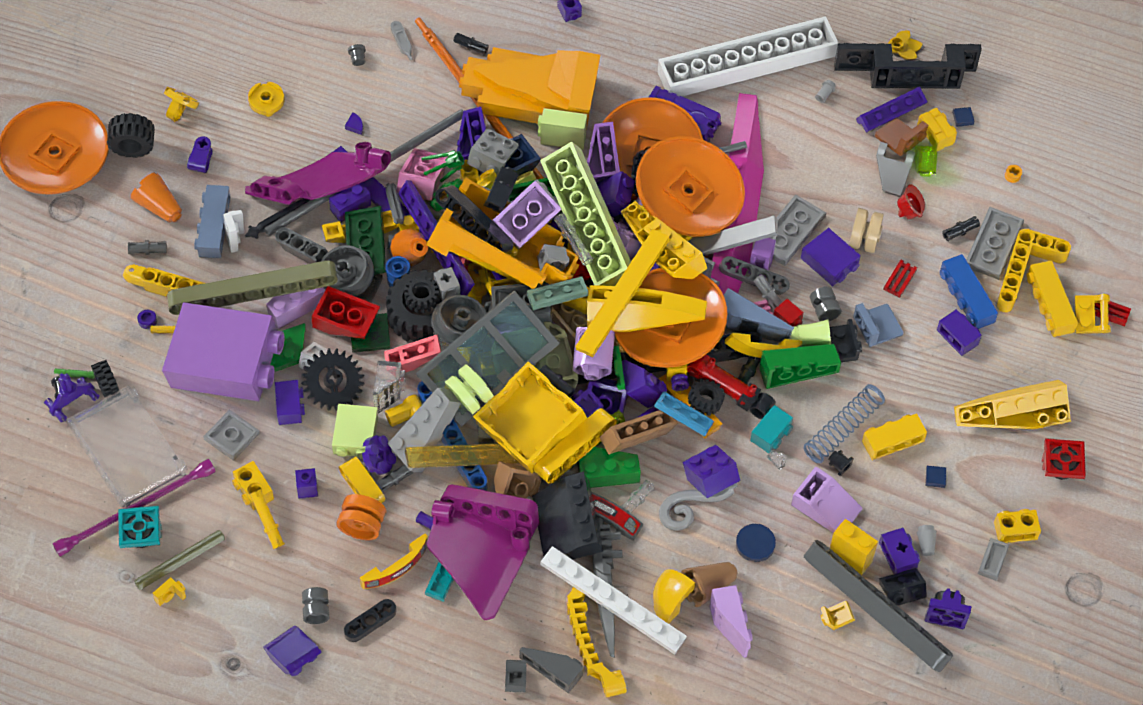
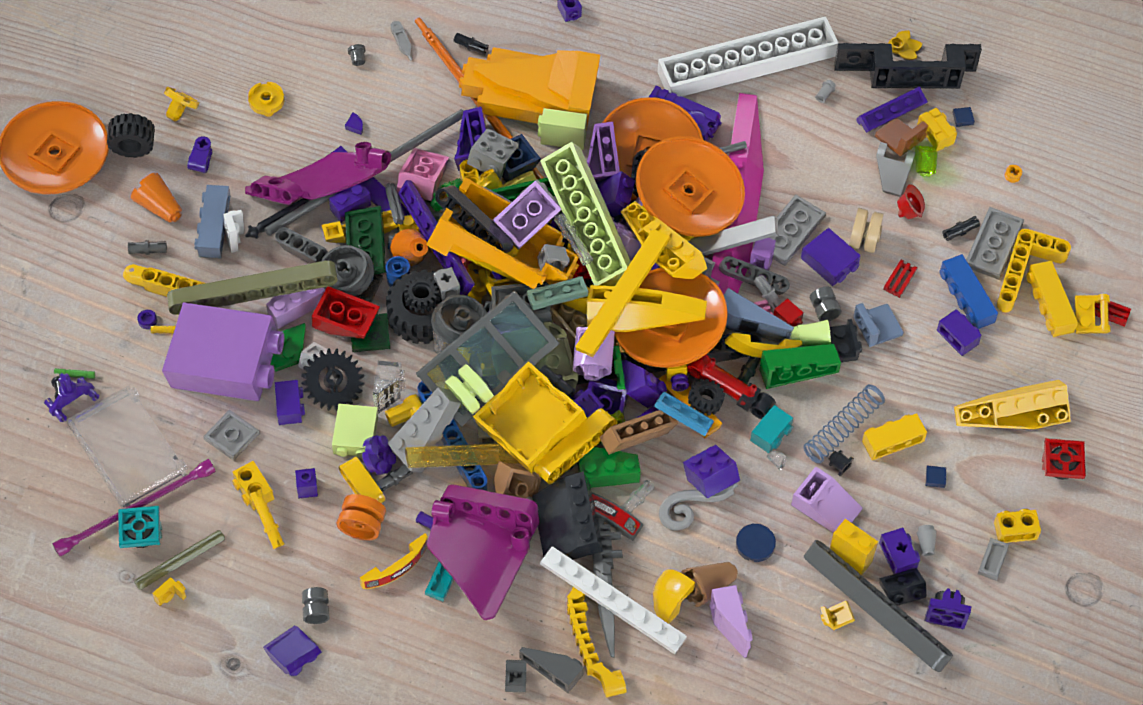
black tyre [91,359,119,397] -> none
black beam [344,599,396,642] -> none
coral slope [384,335,441,376] -> none
green plant [421,150,465,182] -> none
black arch [483,166,519,213] -> none

